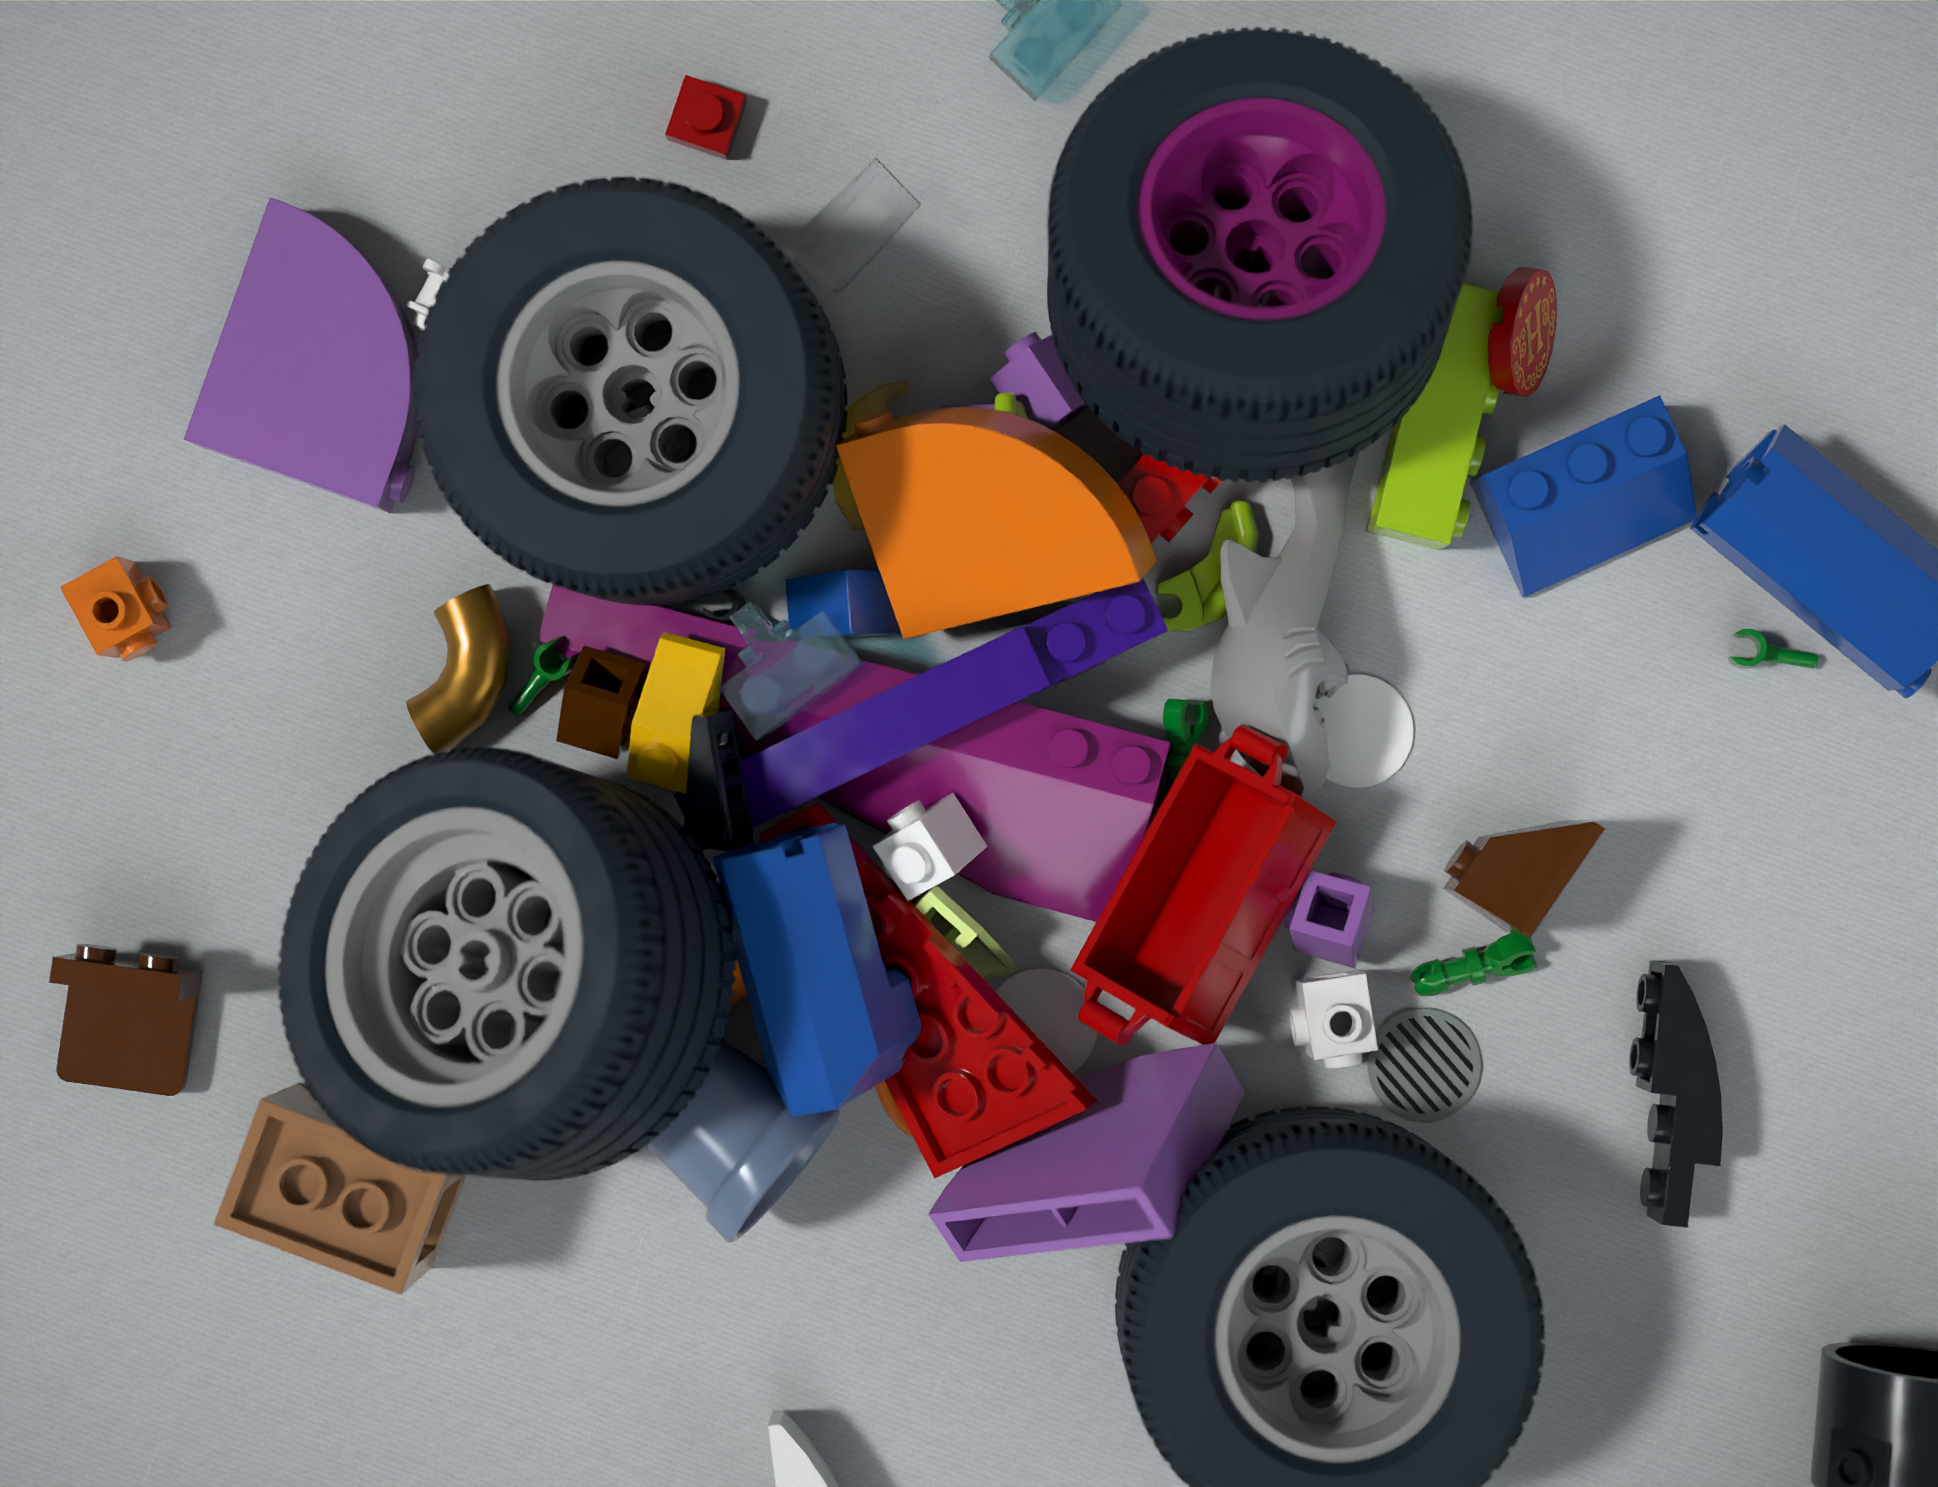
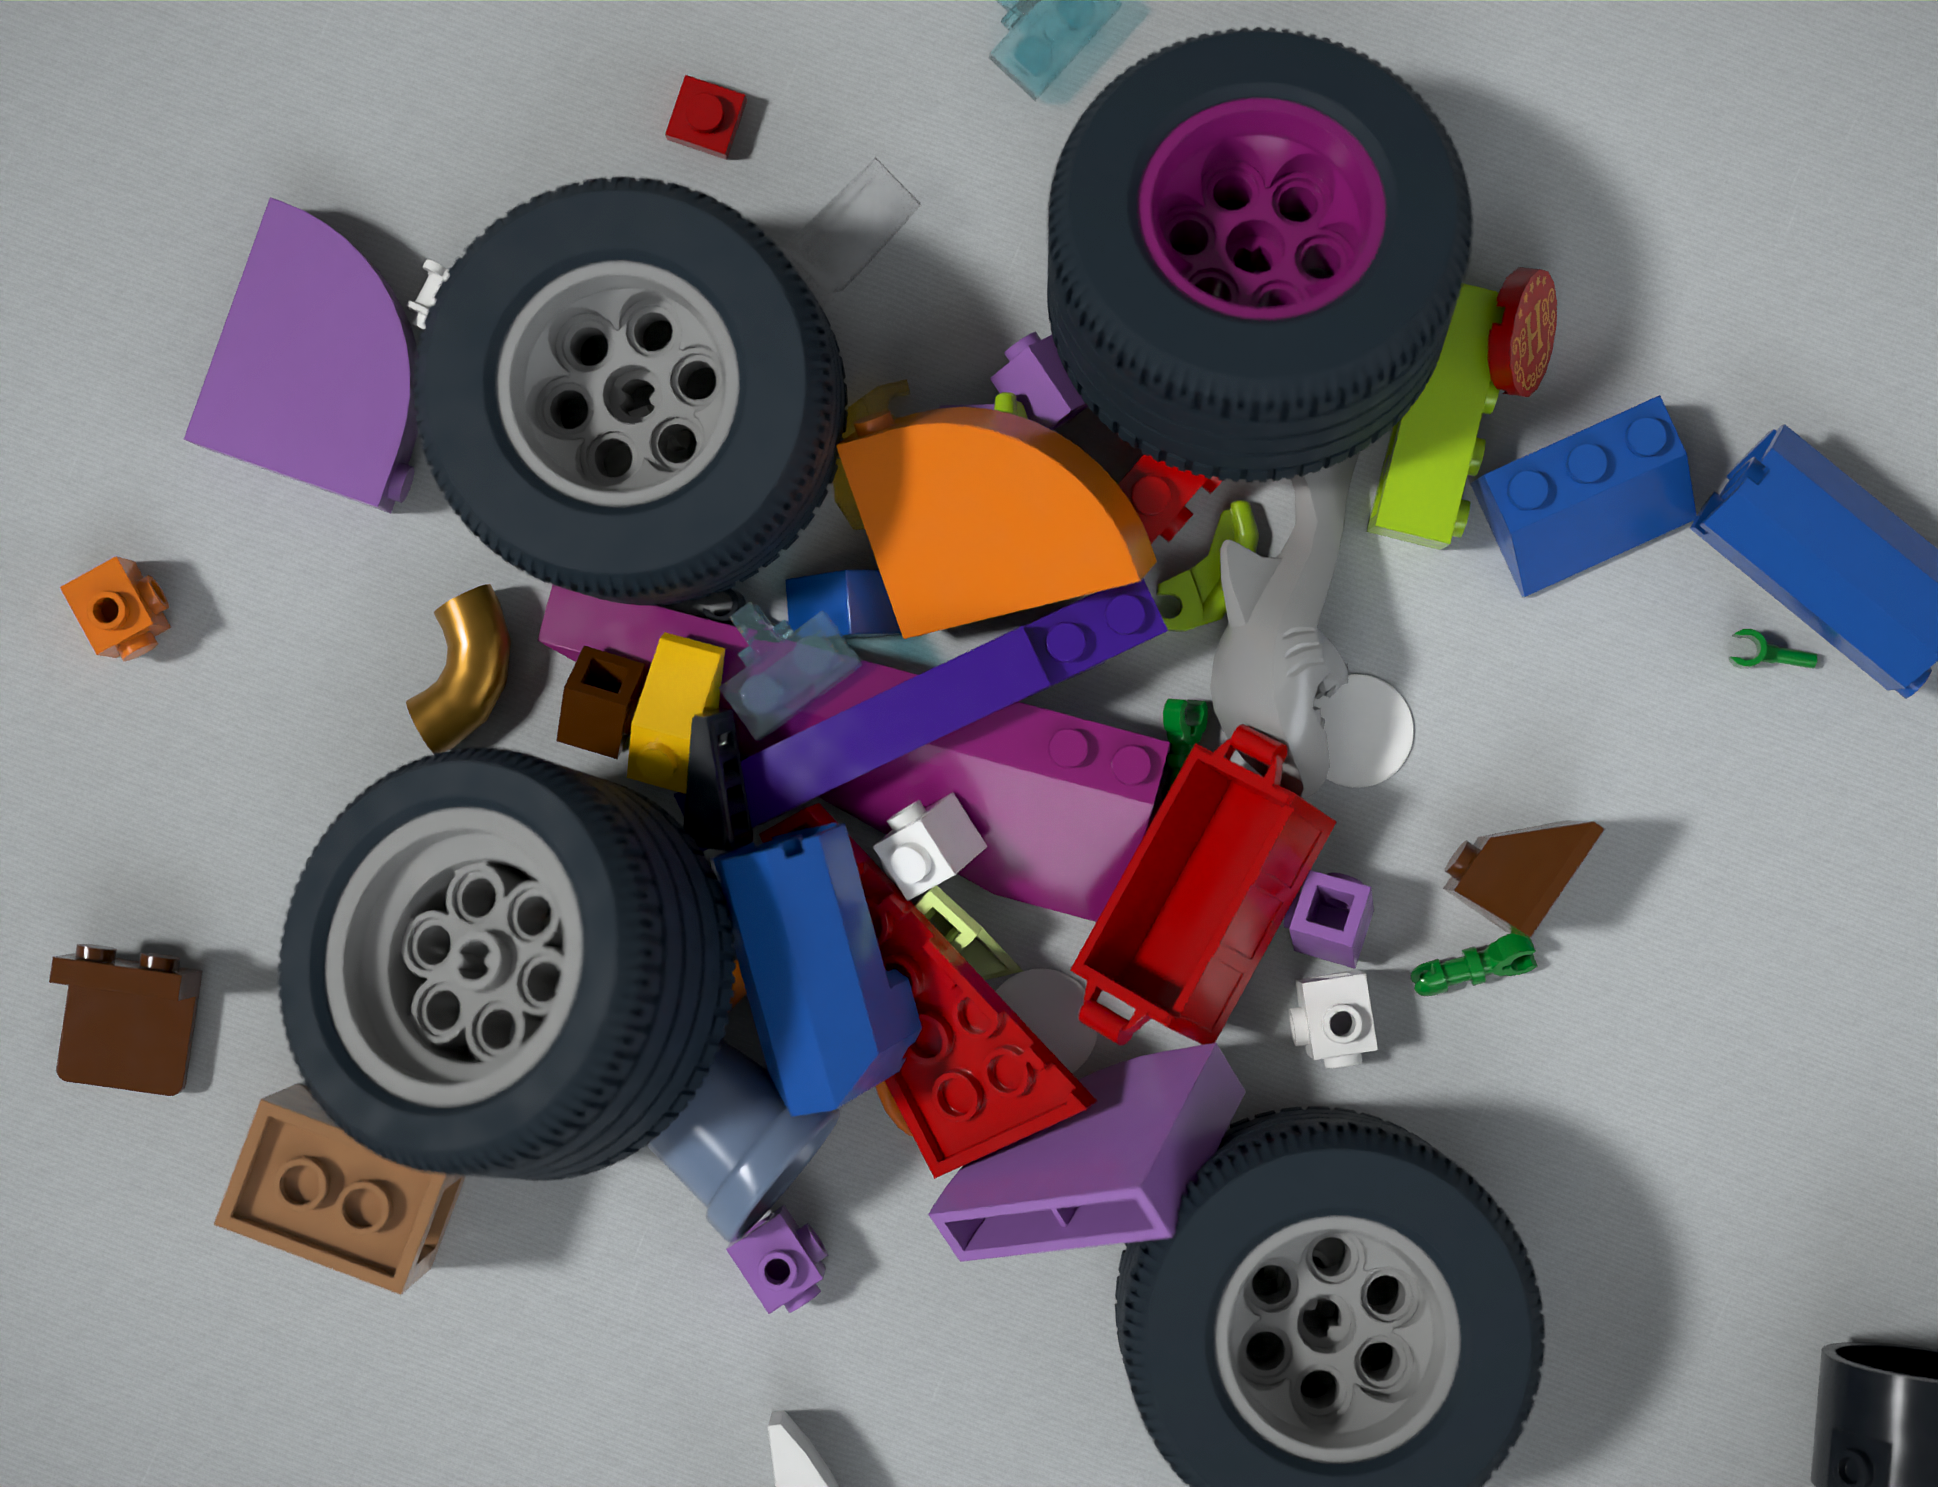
green hand [508,636,580,716] -> none
light grey sticker [1367,1008,1481,1122] -> none
black slope [1629,961,1723,1228] -> none
none -> medium lavender brick [726,1205,828,1314]

